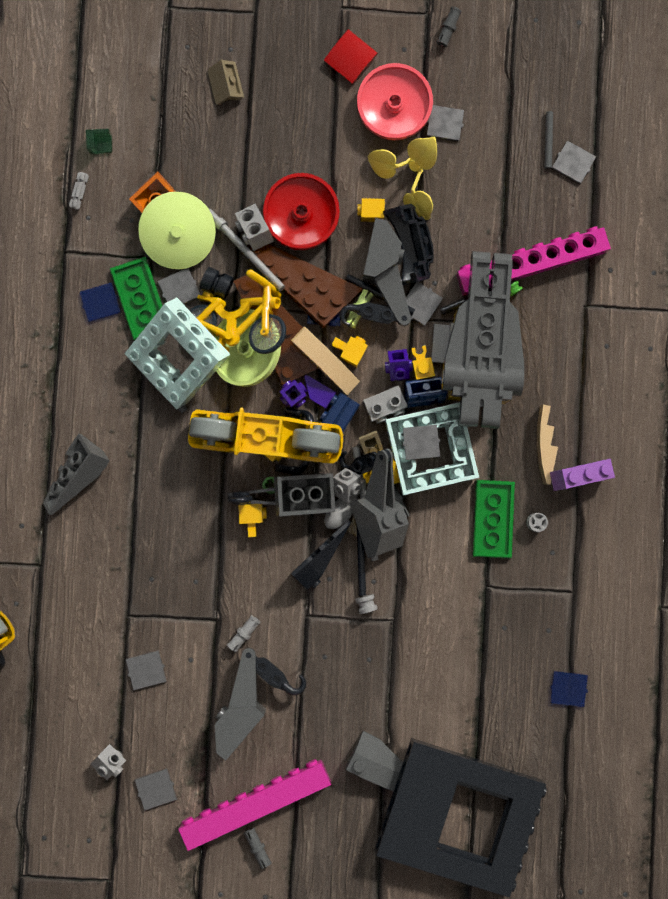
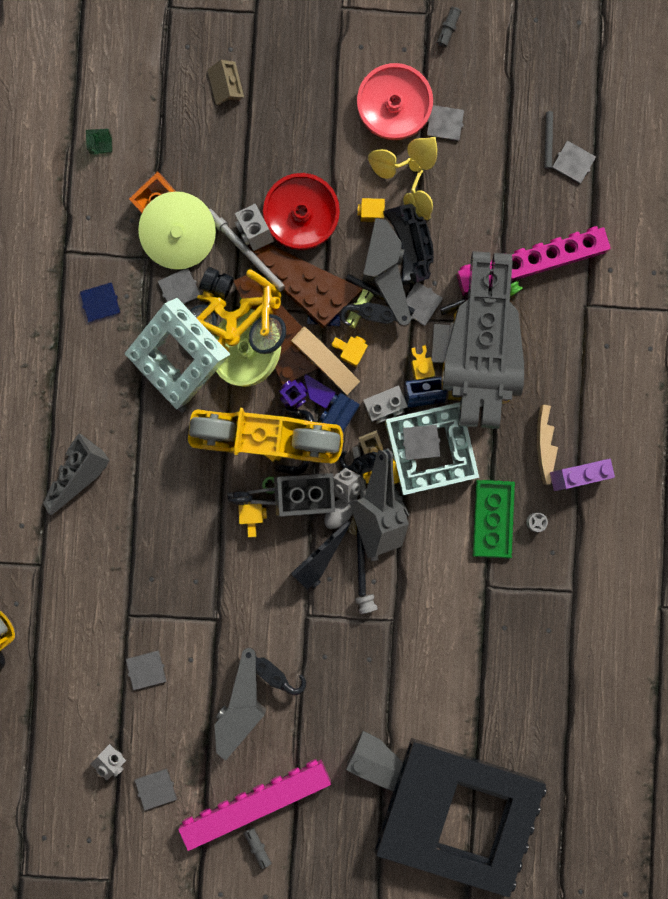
light grey axle [69,172,89,210] -> none
green tile [110,257,163,341] -> none
light grey pin [227,615,261,652] -> none
red slope [324,29,378,84] -> none
dark purple brick [385,349,413,381] -> none
clear blue piece [550,671,588,707] -> none

